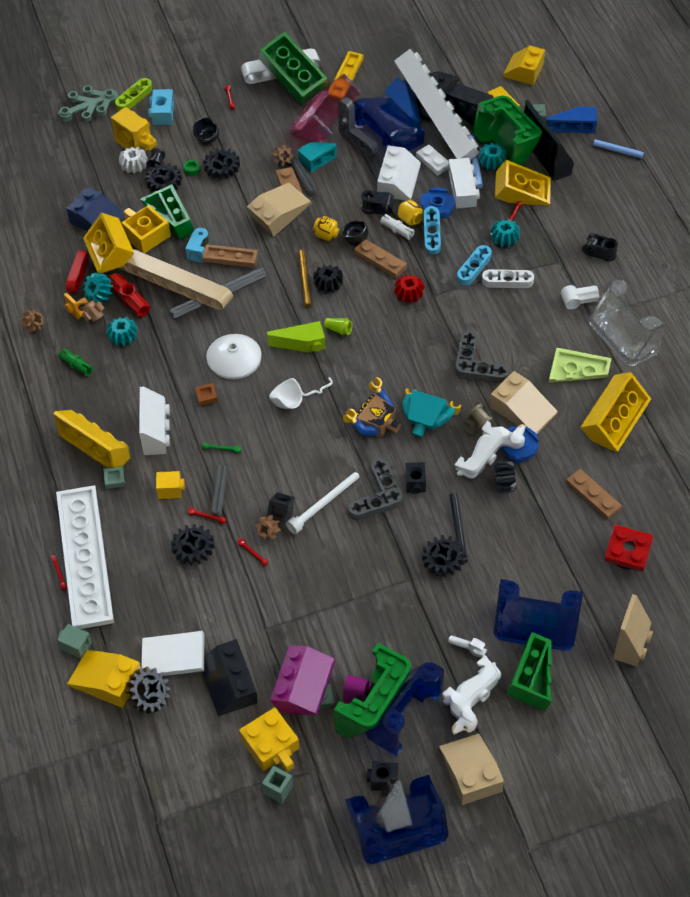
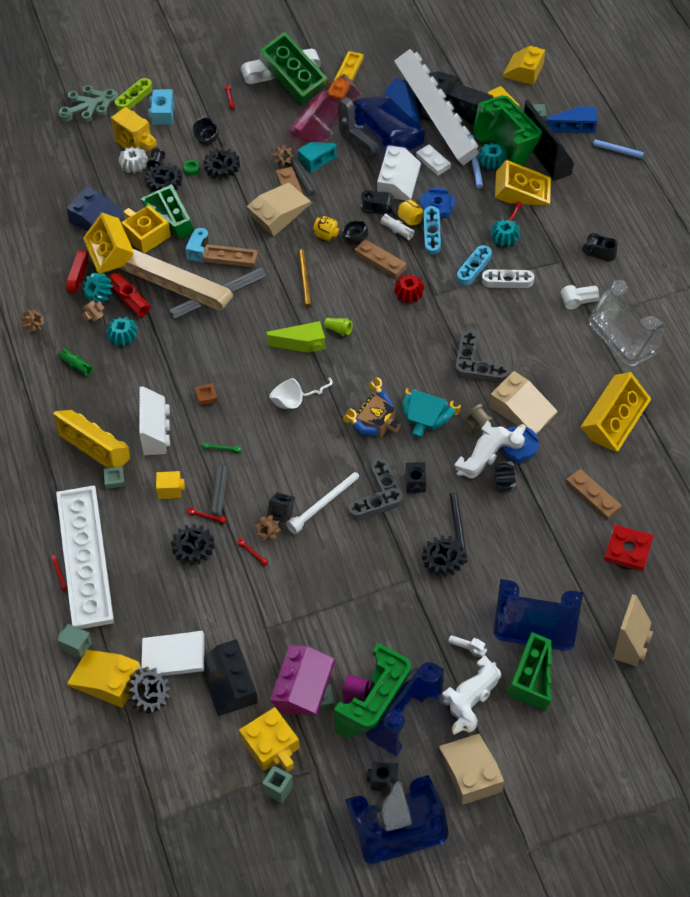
light orange bracket [64,293,89,320] -> none
white dish [206,334,261,380] -> none
black gear [313,264,343,294] -> none
white brick [448,158,480,209] -> none
yellowish green wing [549,348,612,383] -> none

